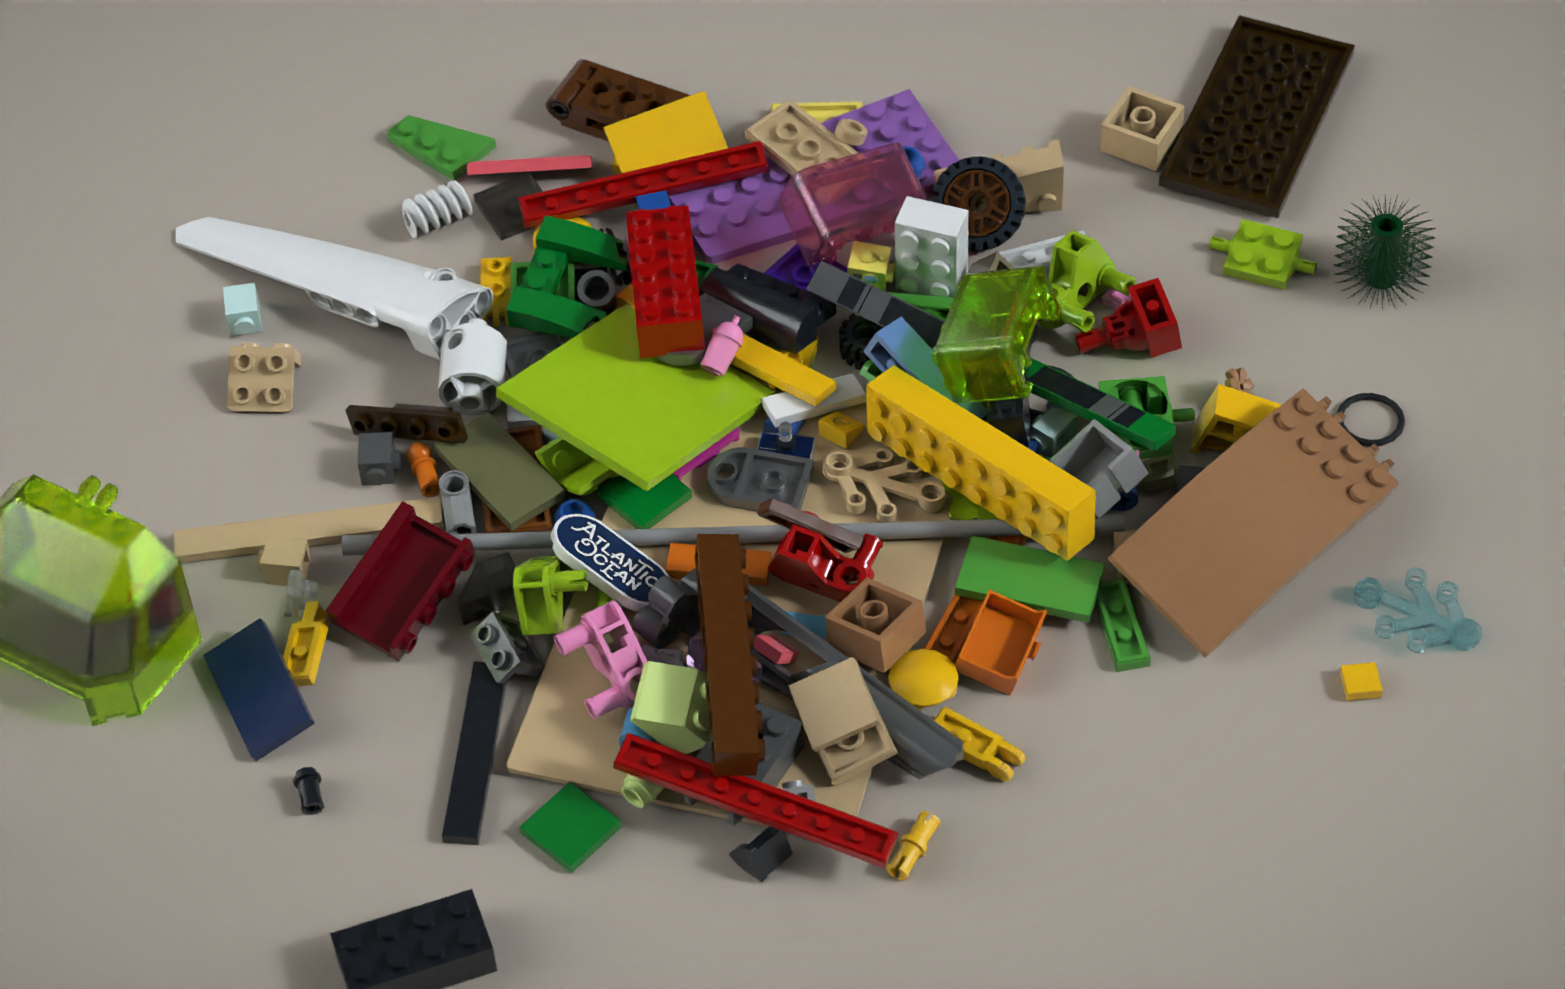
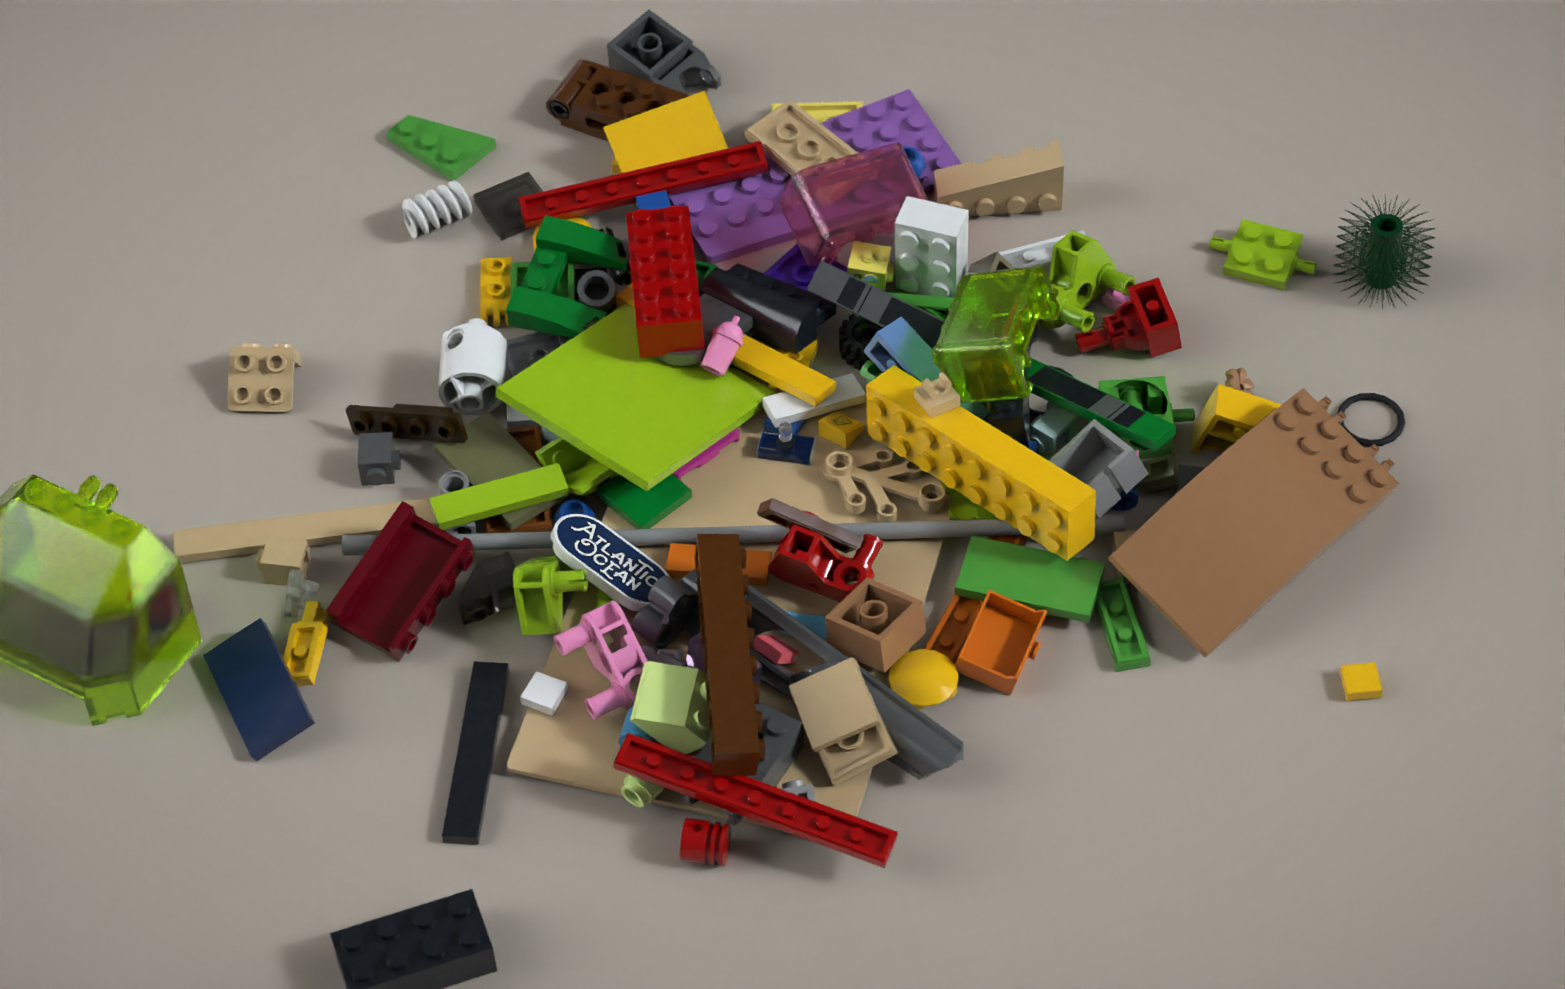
white panel [176,217,493,360] -> none
light aqua brick [223,282,262,336] -> none
black pin [293,767,325,815] -> none
orange pin [407,442,440,497] -> none
coral tile [467,155,593,175] -> none
dark grey bracket [471,612,545,684] -> none
green tile [519,782,621,873] -> none
flat silver tile [707,447,814,512] -> none
black tile [729,826,793,882] -> none
tan tile [835,119,867,146] -> none
yellow pin [886,811,941,881] -> none
wheel [931,156,1026,251] -> none
yellow hinge [934,707,1026,782] -> none
tan brick [1100,86,1185,171] -> none
dark brown plate [1159,15,1355,218] -> none
clear light blue plant [1354,567,1482,653] -> none
none -> lime tile [429,463,569,530]
none -> white tile [520,671,568,716]
none -> dark grey brick [607,9,721,93]
none -> red piece [680,818,731,866]
none -> tan tile [914,372,960,418]

